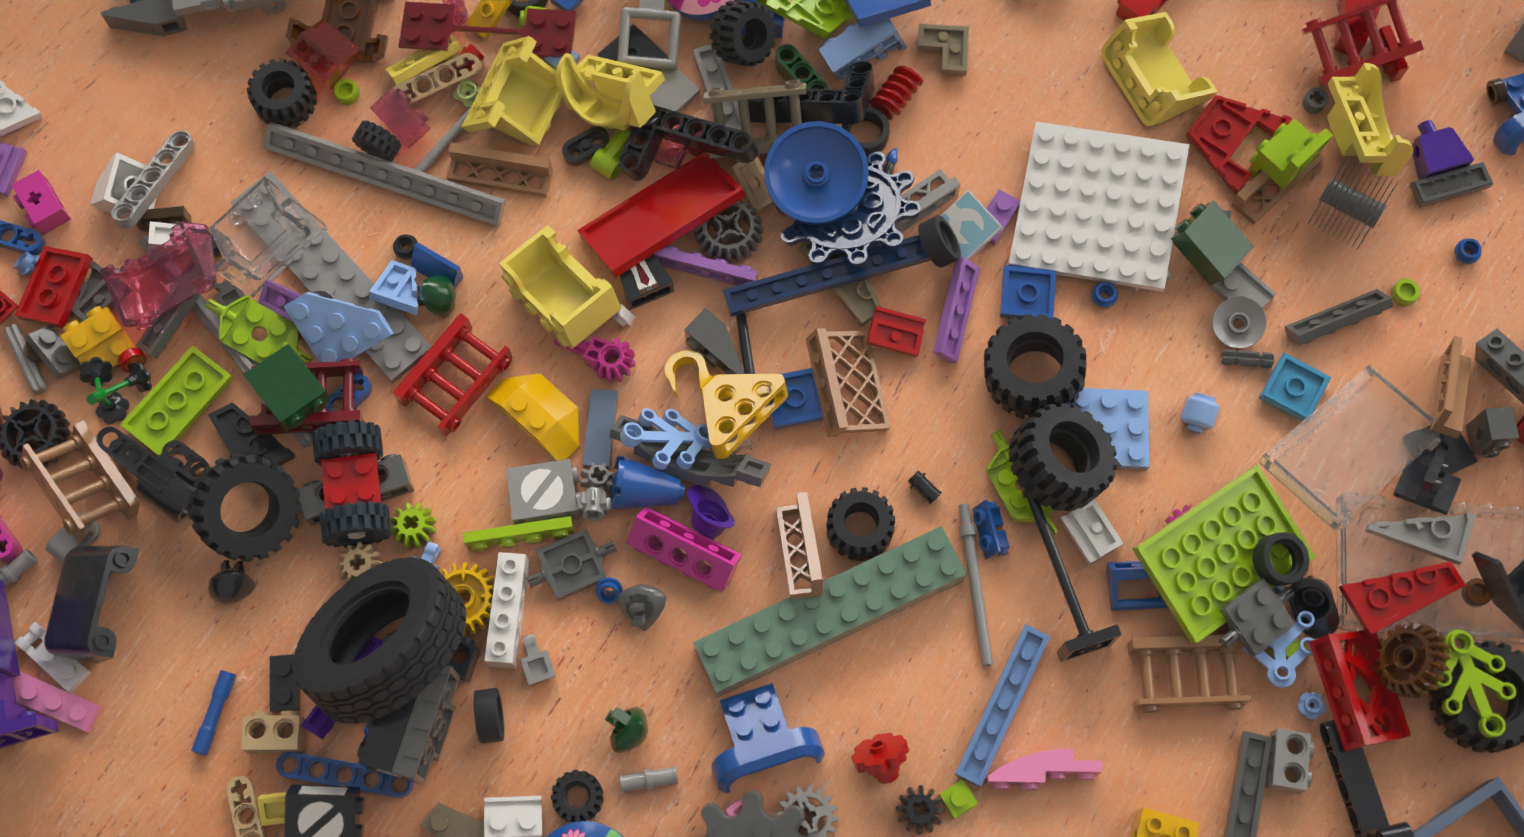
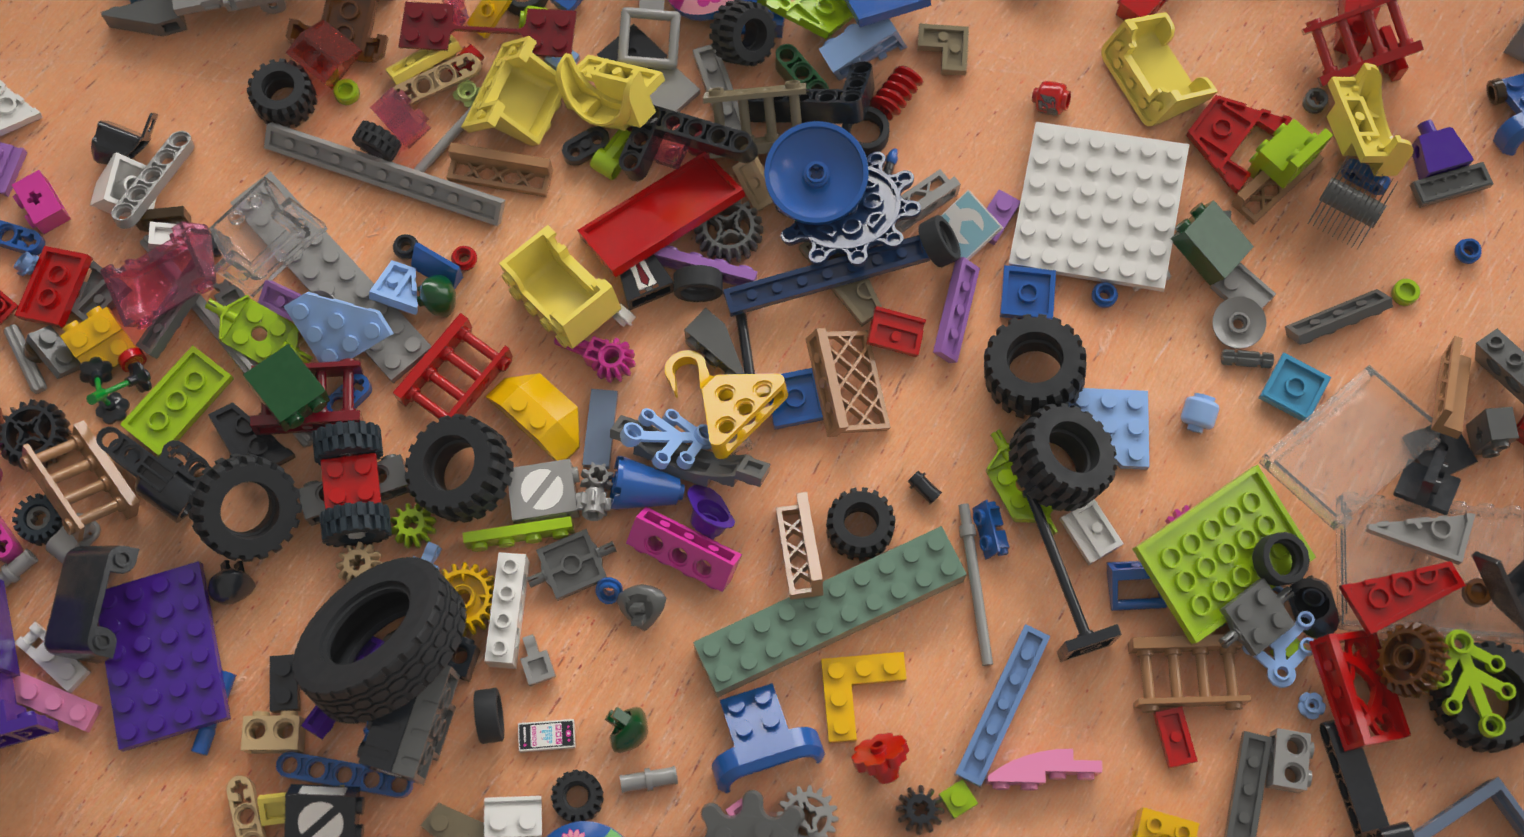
none -> black bush [12,493,63,546]
none -> black piece [91,113,158,165]
none -> dark purple plate [98,561,231,752]
none -> black tyre [405,414,514,523]
none -> red plate [451,246,477,271]
none -> tile [518,719,576,753]
none -> black tyre [673,265,723,302]
none -> yellow plate [821,652,907,743]
none -> red head [1032,81,1071,116]
none -> red plate [1153,706,1198,769]
none -> blue beam [1341,158,1391,195]

